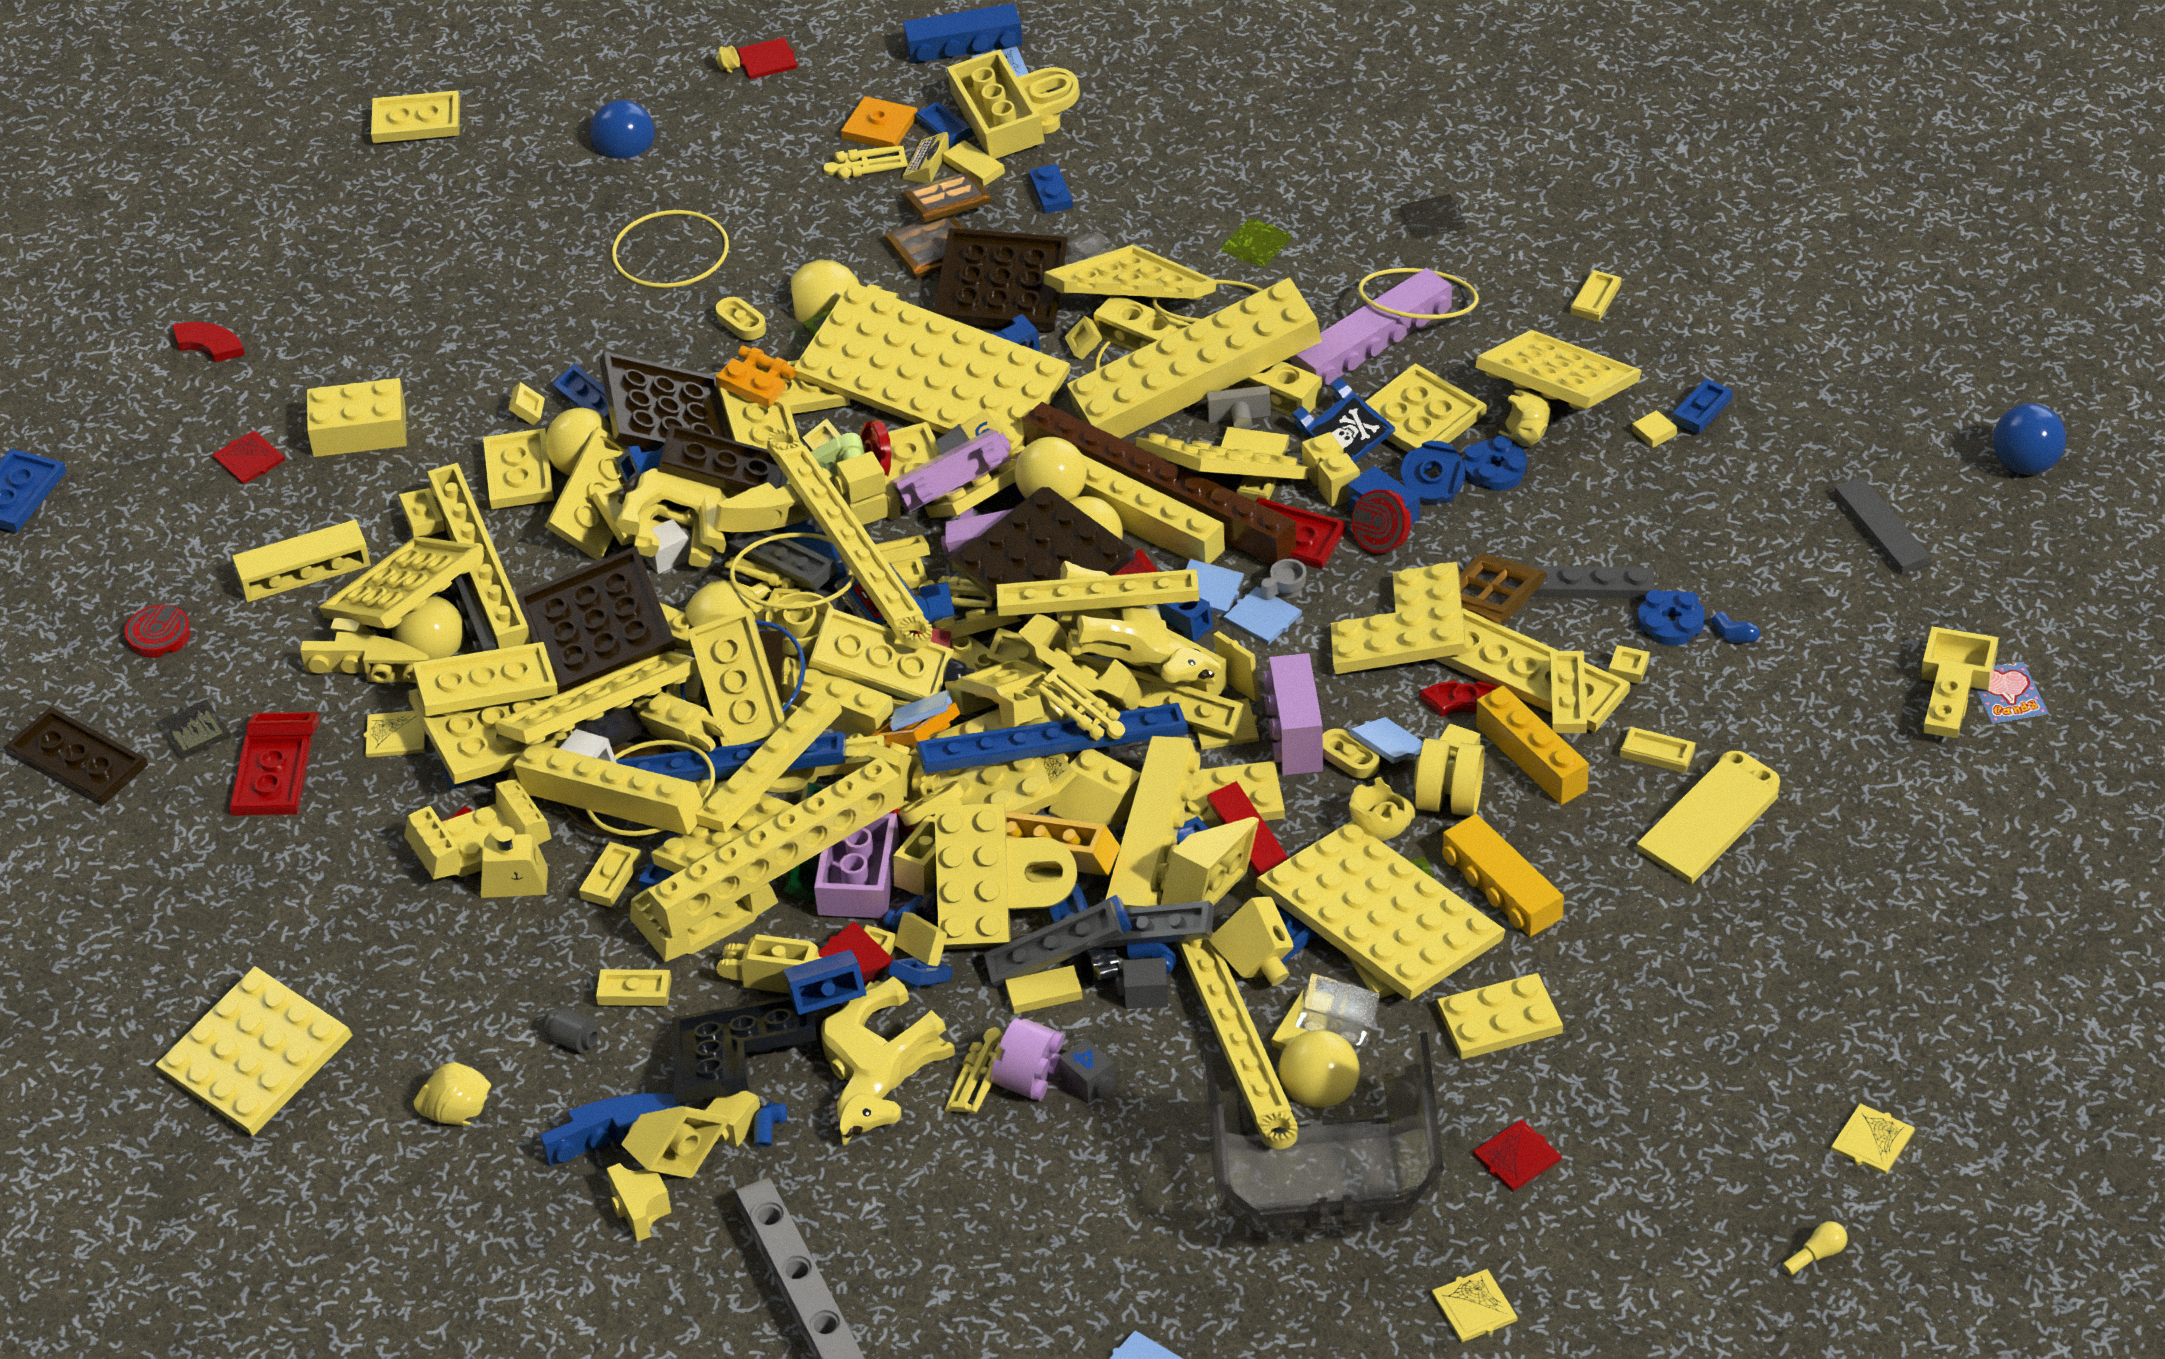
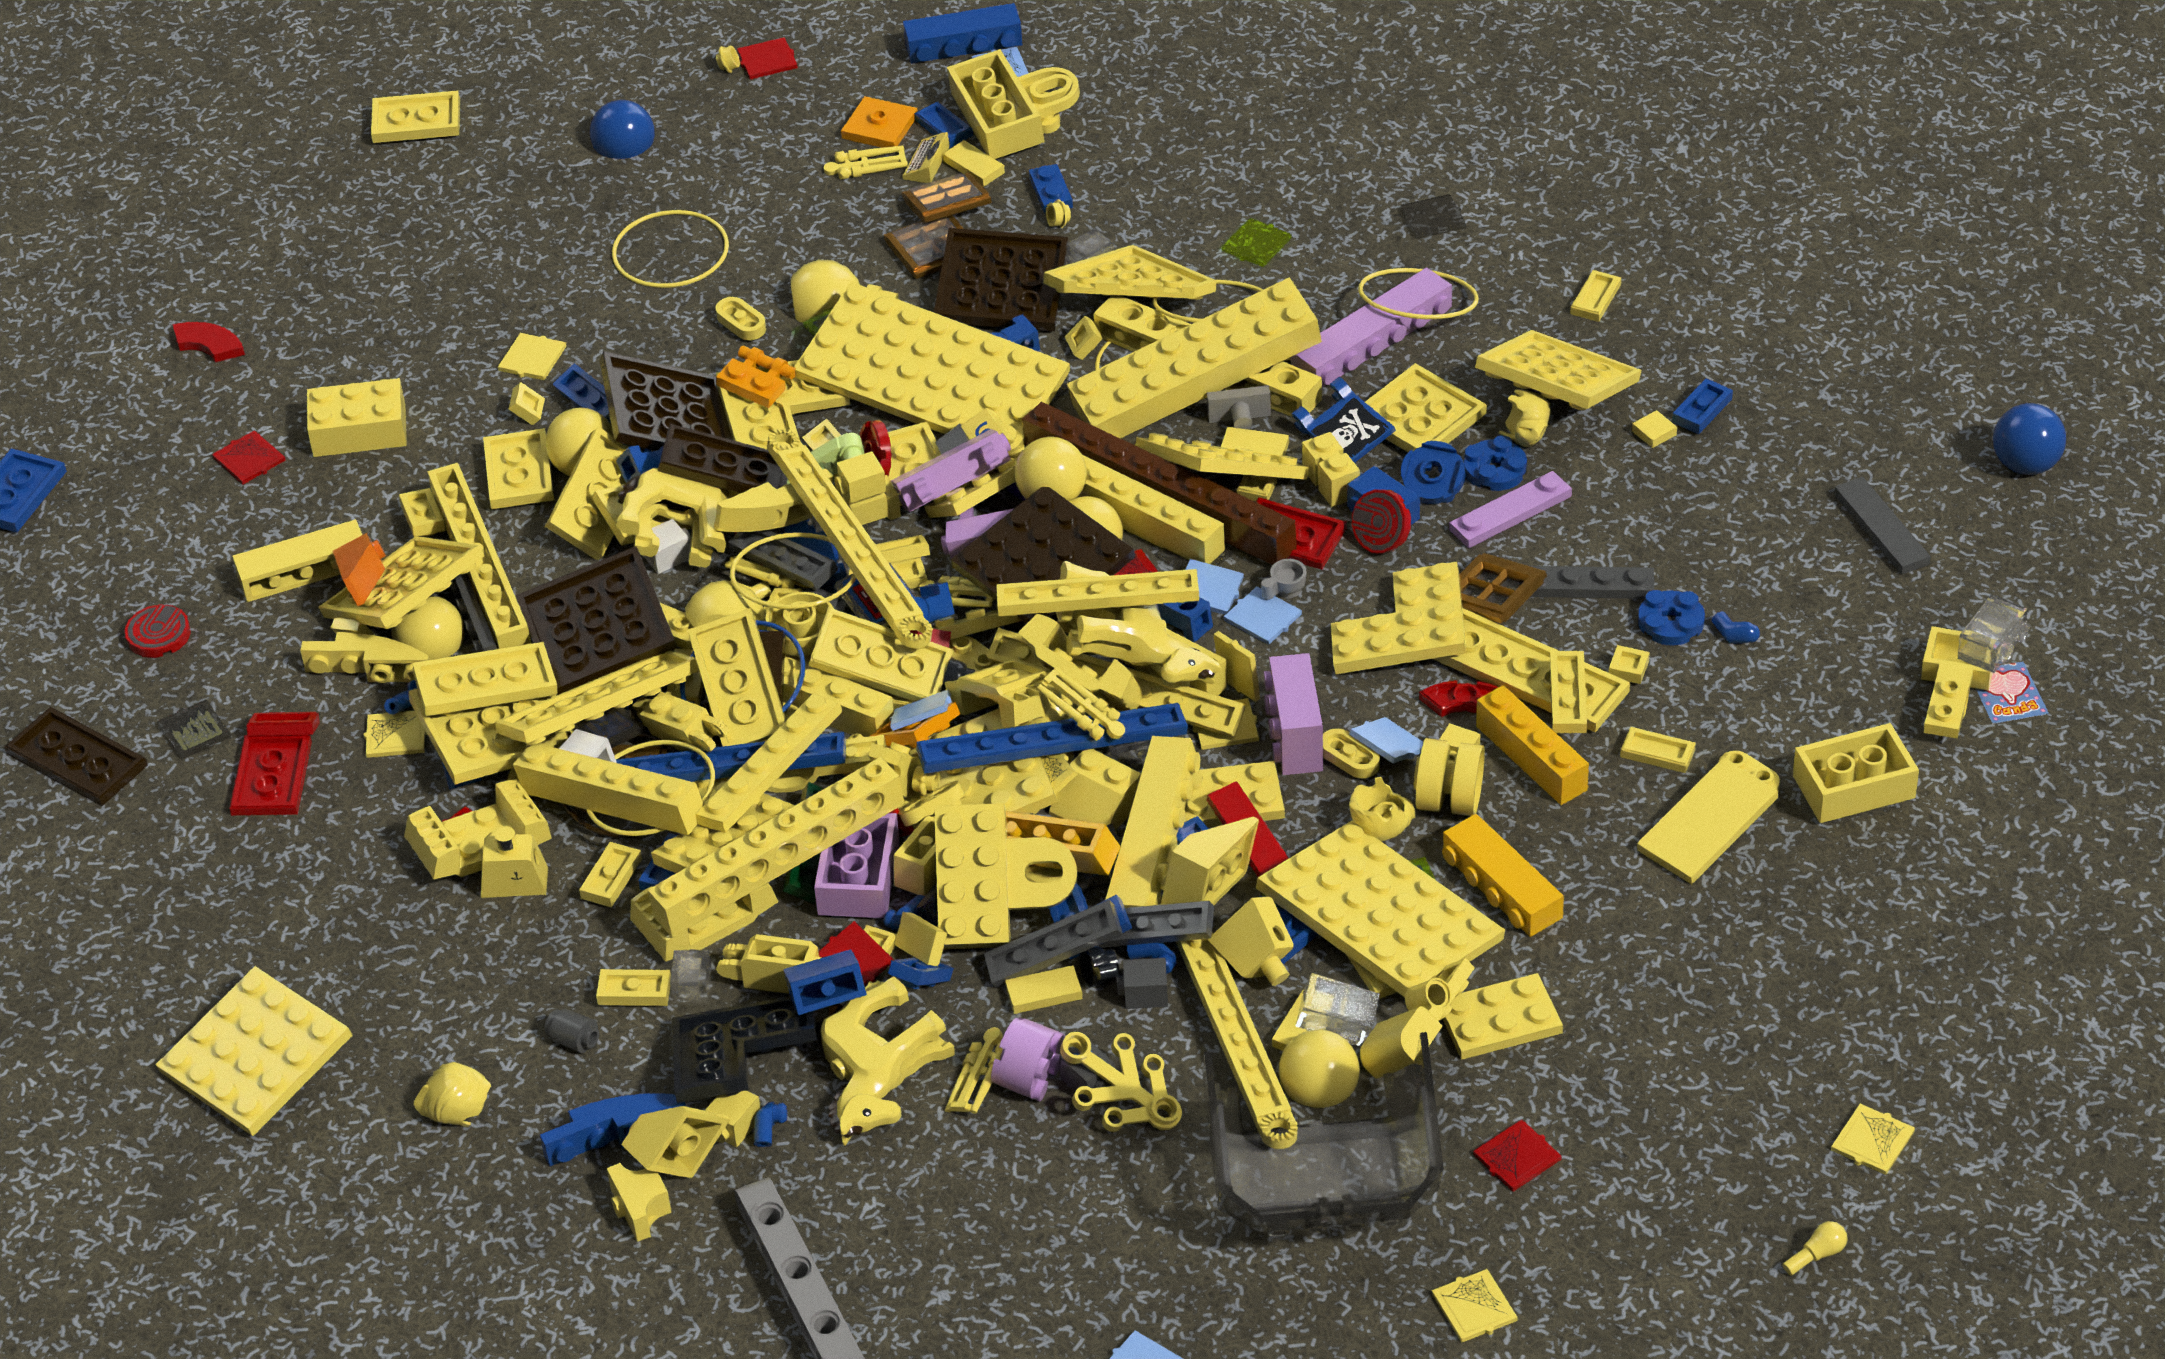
none -> orange slope [333,533,386,607]
none -> blue arm [384,680,417,715]
none -> light yellow piece [498,333,566,380]
none -> clear brick [670,949,712,1004]
none -> light yellow plate [1046,199,1071,228]
none -> light yellow plant [1060,1032,1182,1132]
none -> light yellow plate [1360,958,1475,1079]
none -> lavender plate [1449,471,1572,549]
none -> light yellow brick [1793,723,1919,823]
none -> clear brick [1958,594,2029,673]

